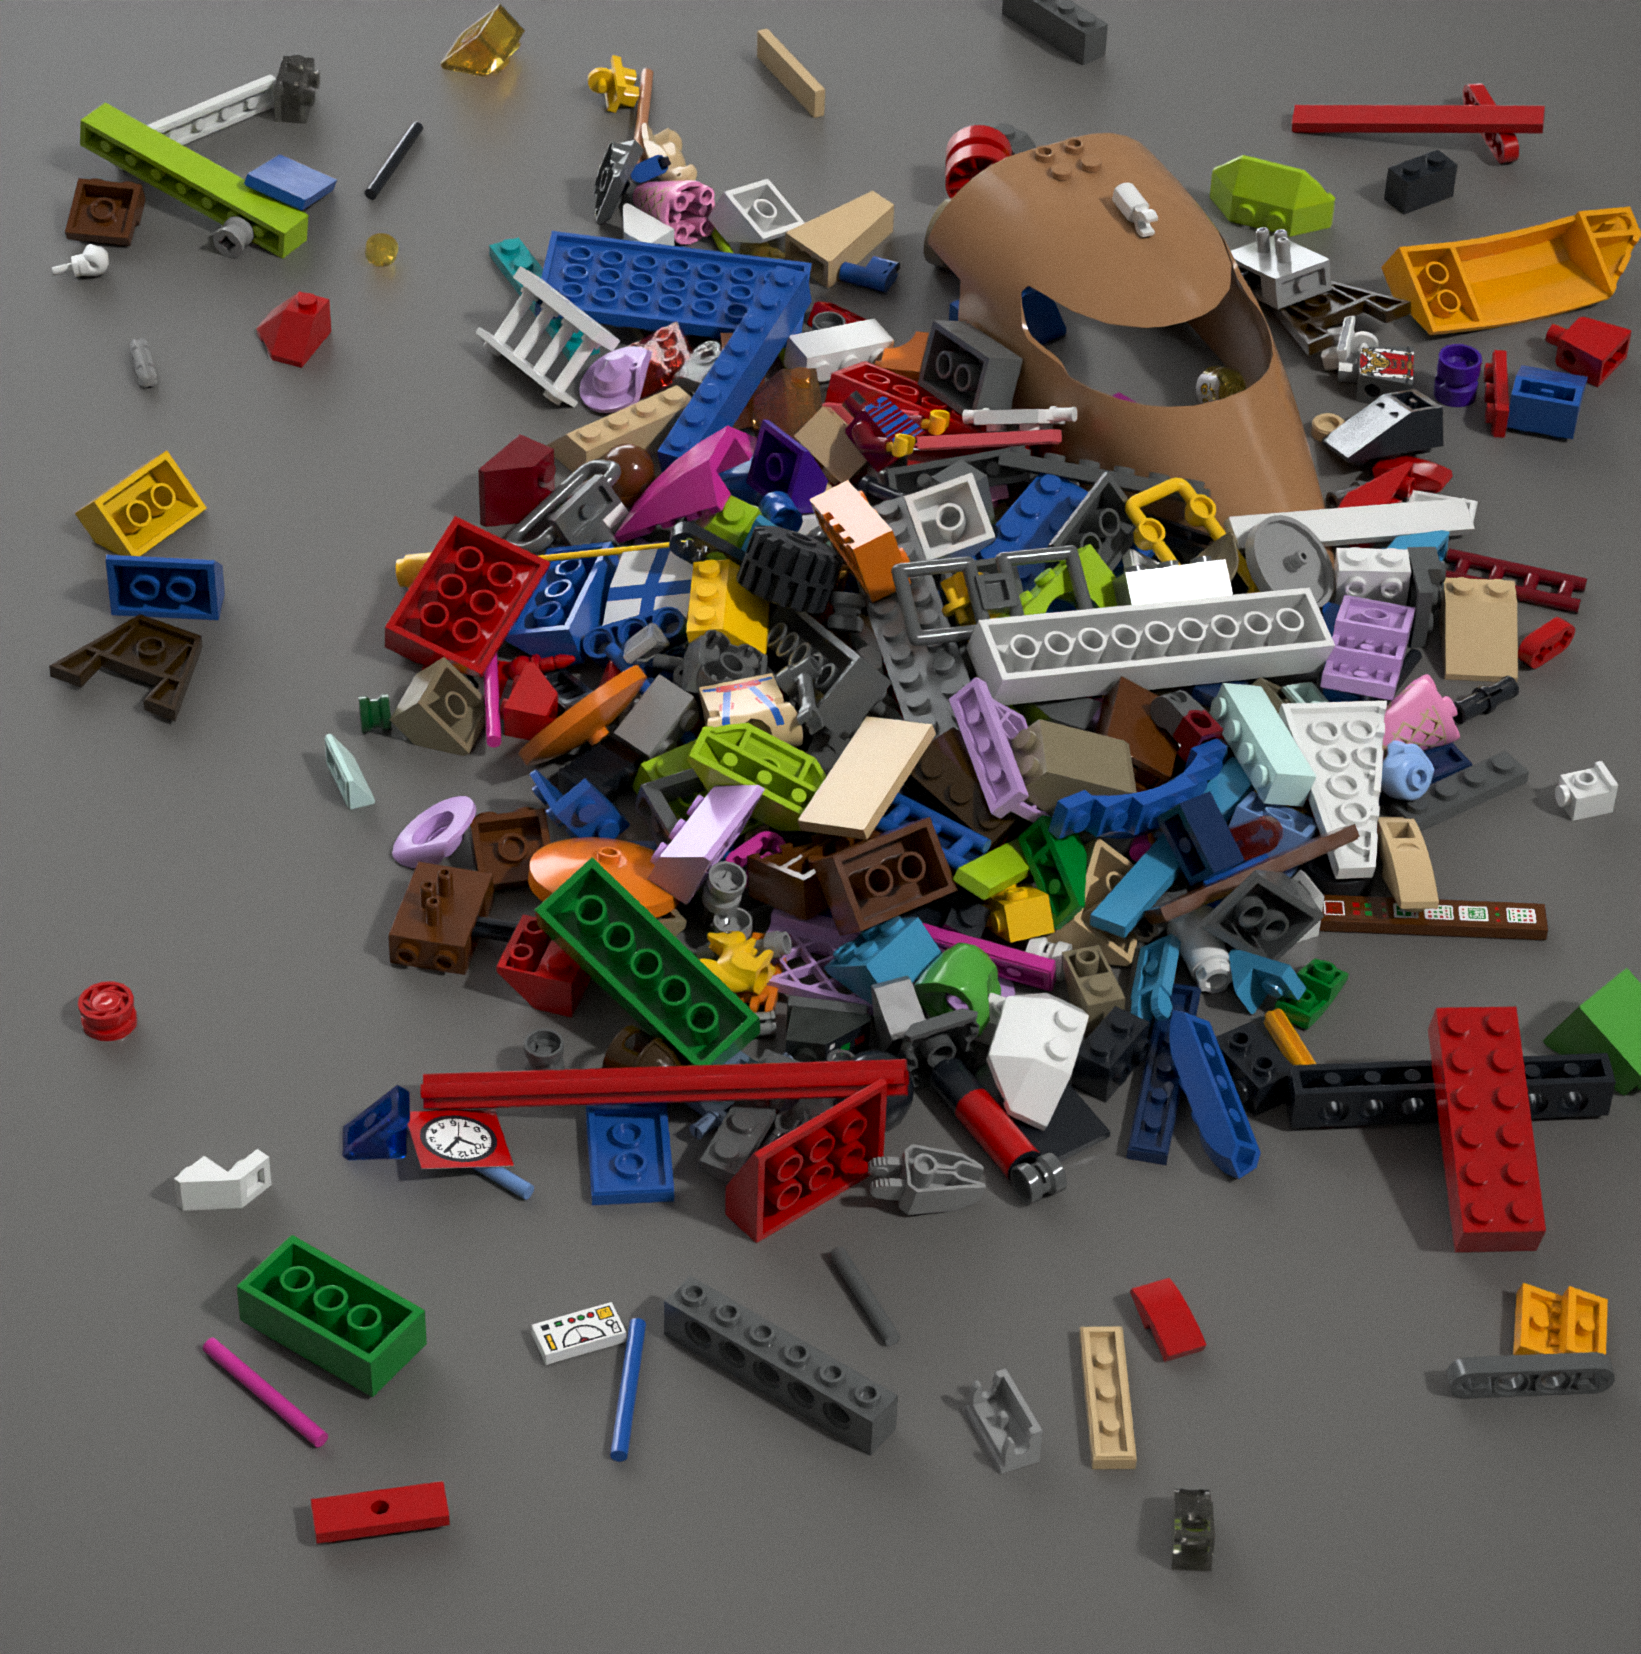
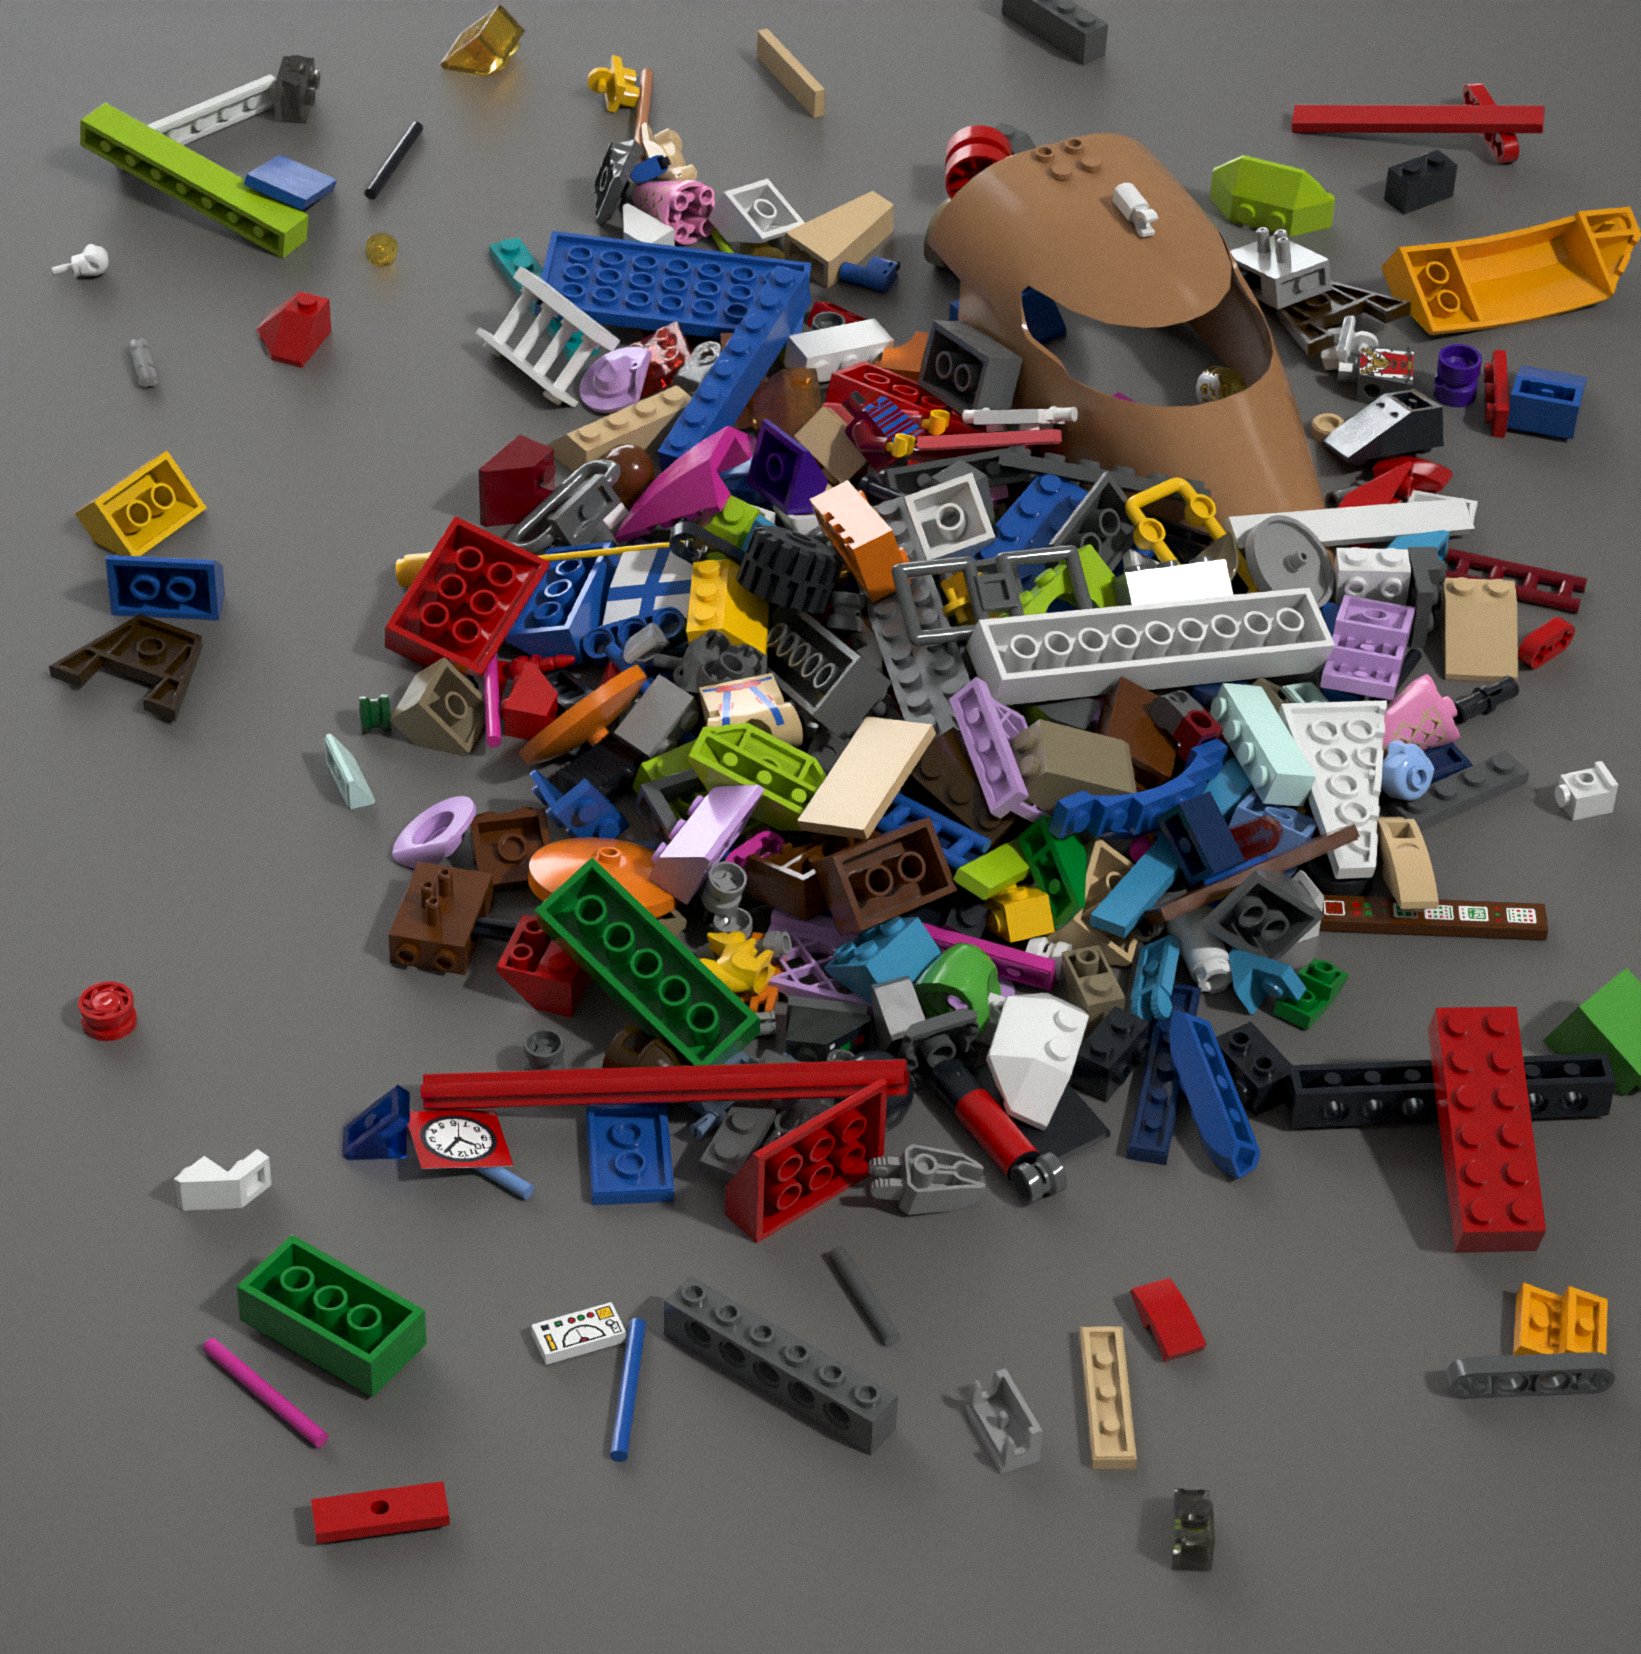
reddish brown plate [65,178,146,246] -> none
light grey wheel [213,216,254,258] -> none
blue wheel [758,491,803,532] -> none
dark grey brick [776,655,824,735] -> none
light orange axle [1263,1008,1317,1065] -> none
red torso [1545,317,1632,387] -> none

